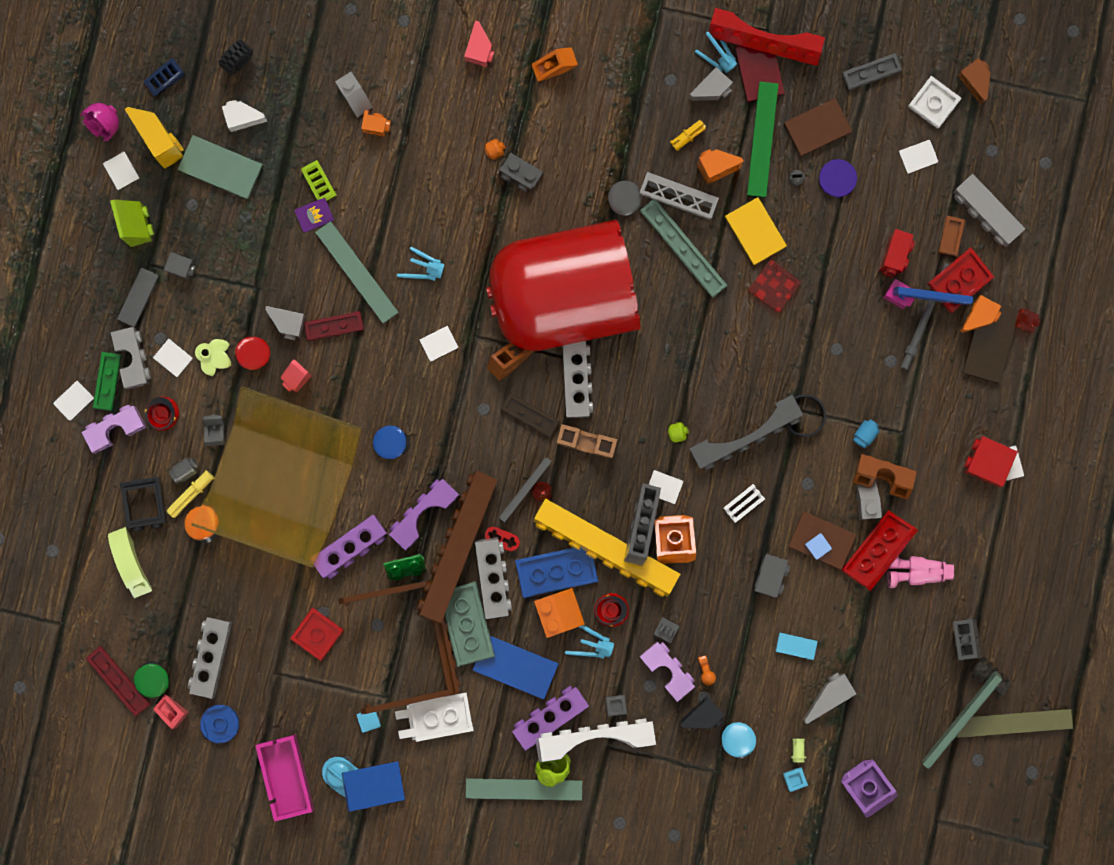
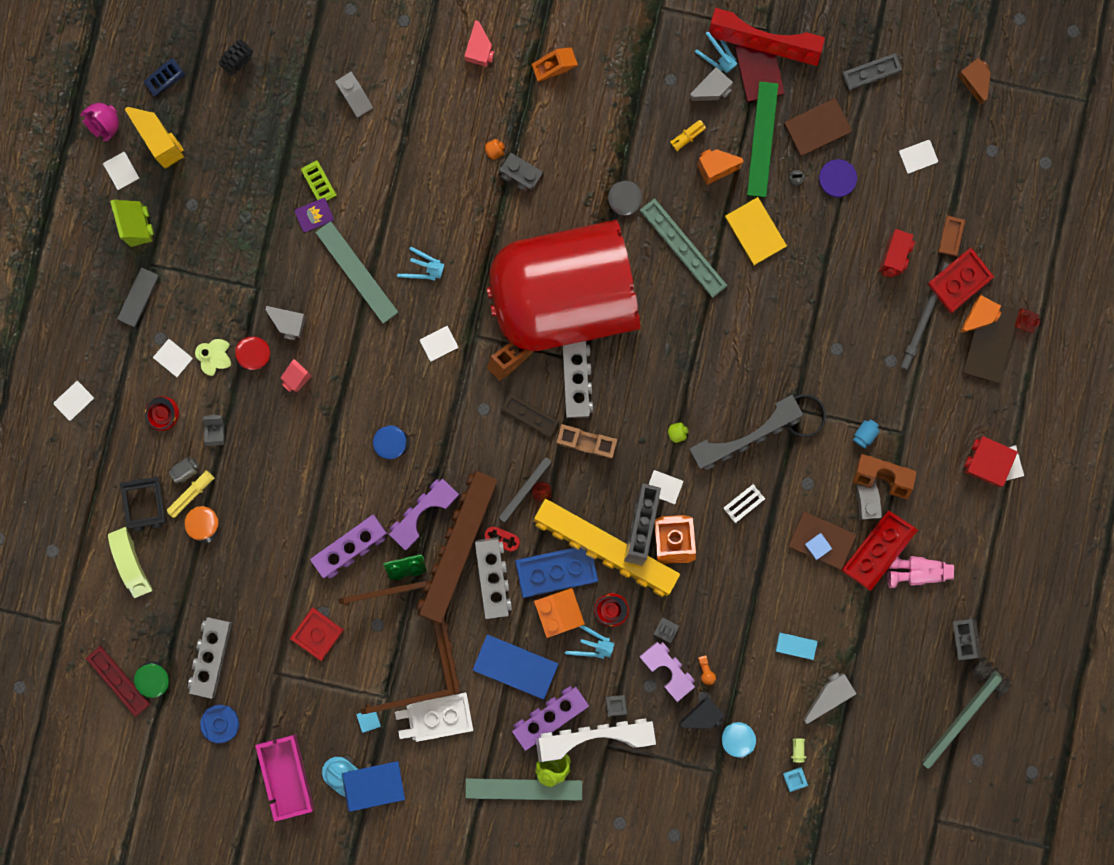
lavender arch [82,405,147,454] -> none
green tile [93,352,122,412] -> none
light grey arch [111,327,151,390] -> none
coral slope [153,694,189,729] -> none
dark grey brick [164,252,196,280] -> none
sand green tile [178,135,263,200] -> none
clear yellow piece [191,386,362,568] -> none
white slope [222,100,267,132] -> none
dark red tile [304,311,364,341] -> none
orange brick [361,110,391,137] -> none
sand green tile [445,582,495,667] -> none
light grey fence [639,172,719,220] -> none
clear red tile [748,260,801,313] -> none
dark grey brick [753,554,790,598] -> none
medium lavender slope [841,759,898,817] -> none
dark pink brick [883,279,915,309] -> none
blue tile [893,287,973,305] -> none
white tile [908,76,961,129] -> none
light grey brick [953,174,1025,247] -> none
olive tile [955,709,1073,738] -> none

